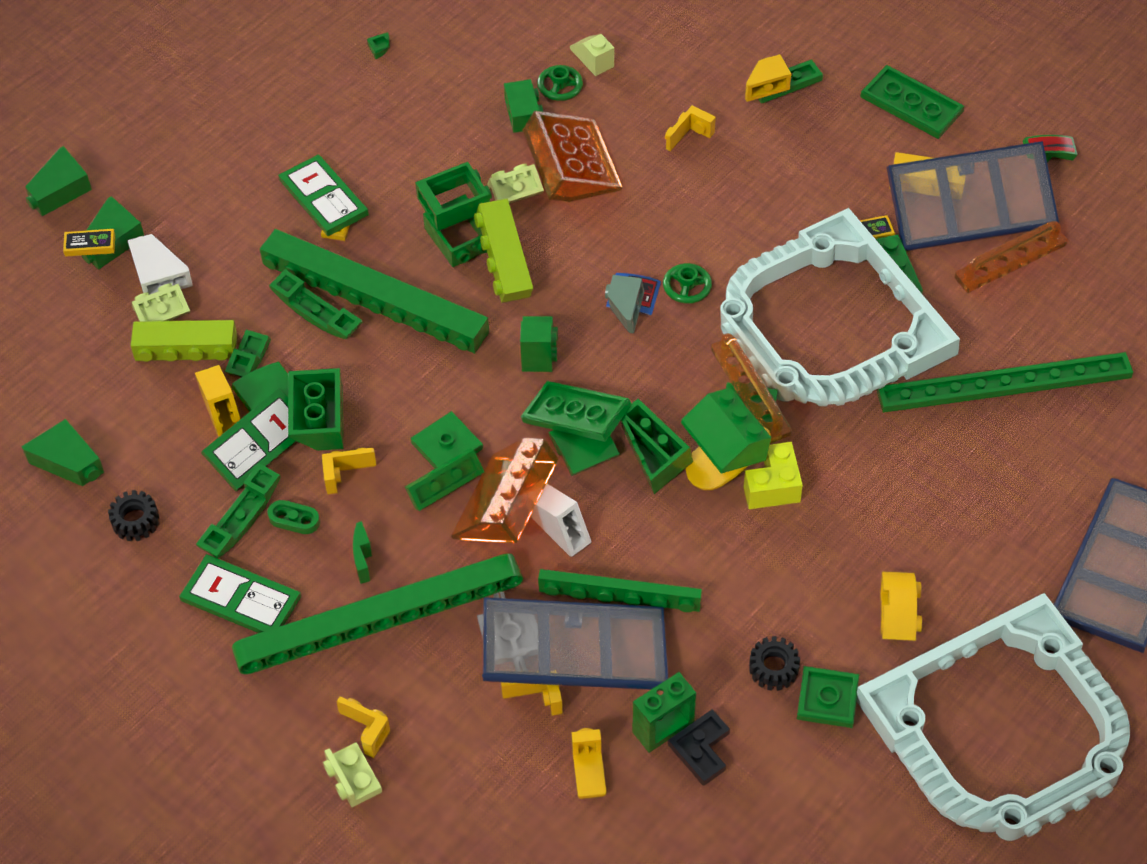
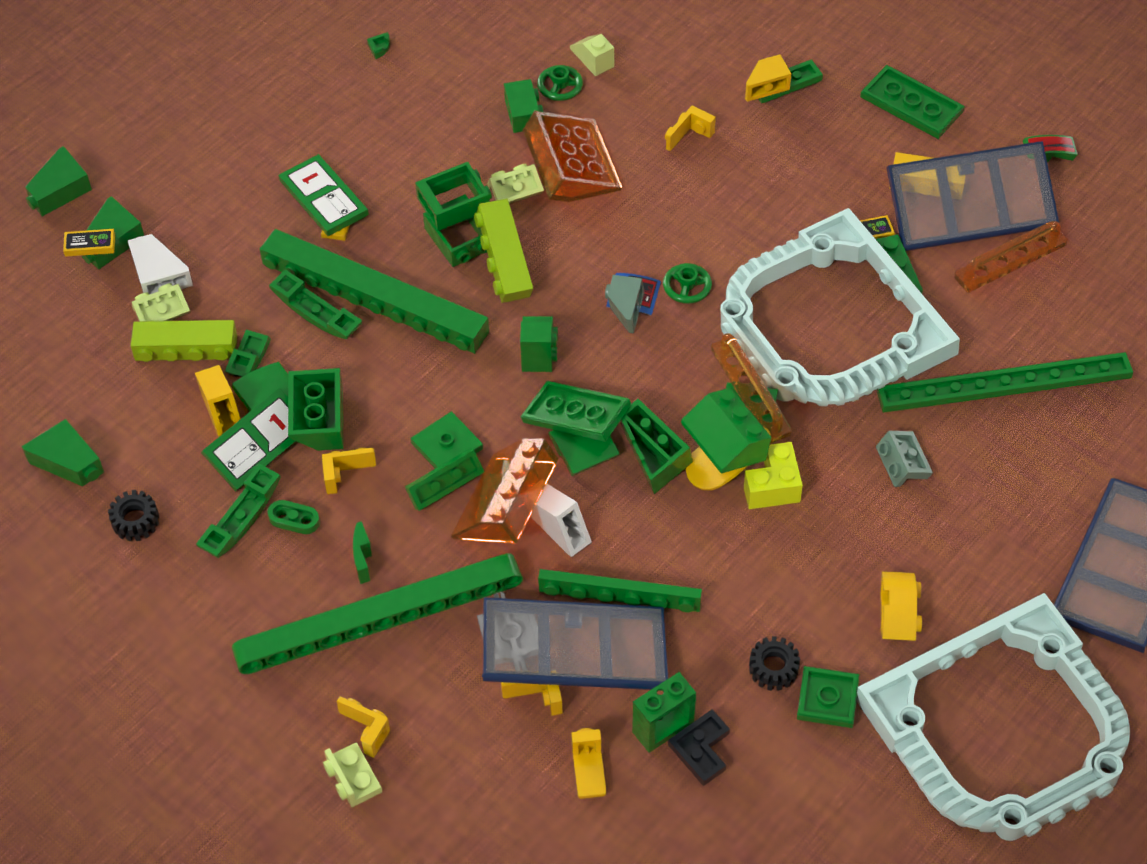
tile [179,554,301,633] -> none
none -> sand green bracket [876,431,933,487]

